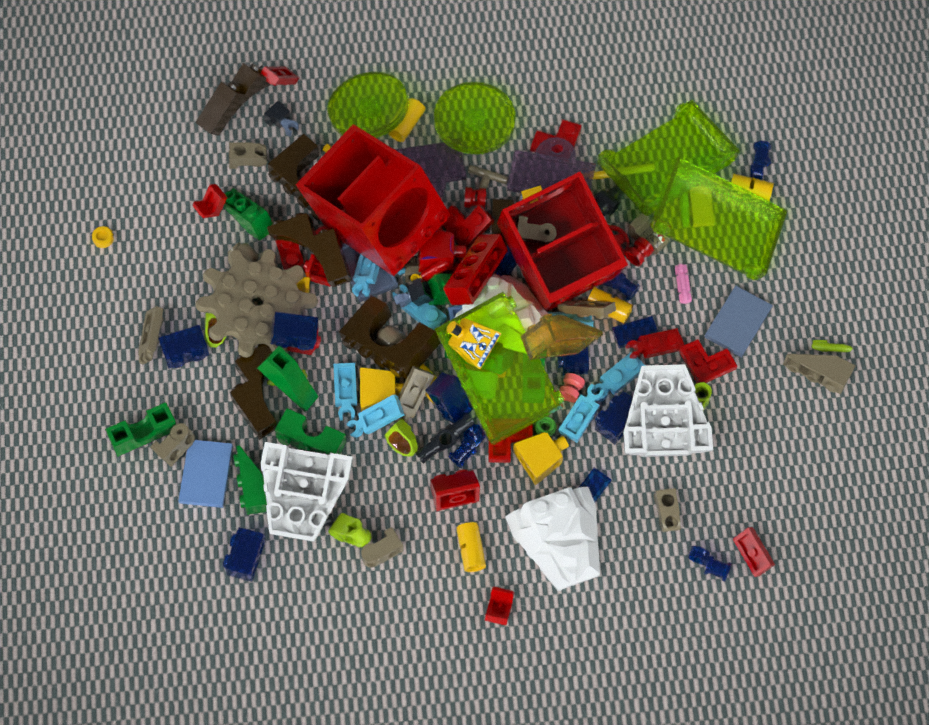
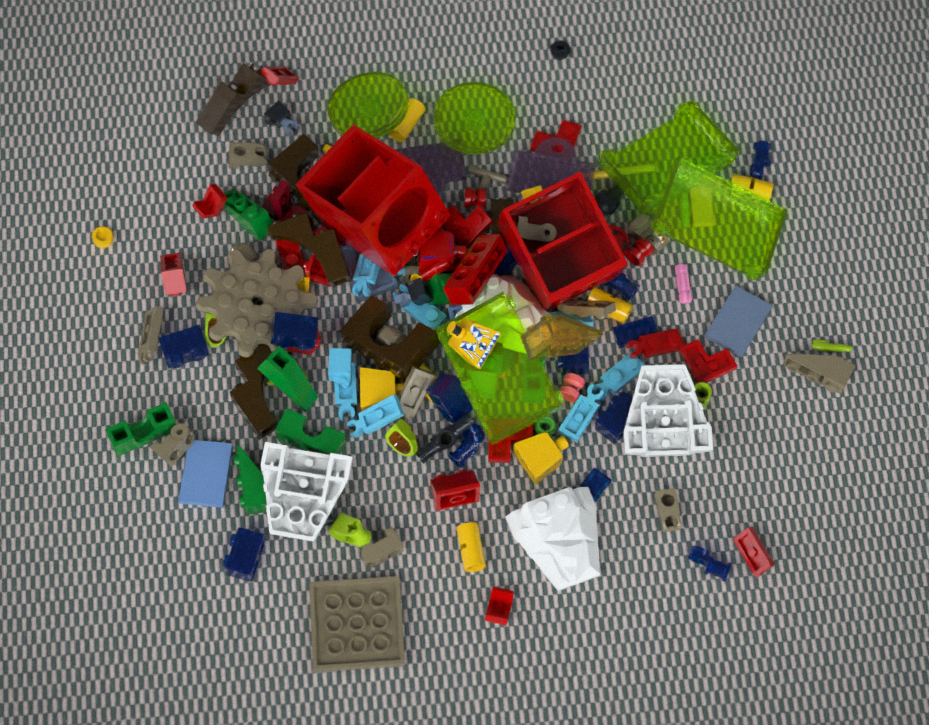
none -> arch [160,252,187,296]
none -> dark red bracket [262,180,307,221]
none -> dark tan plate [309,576,405,672]
none -> medium azure brick [328,348,352,383]
none -> black plate [550,41,570,60]

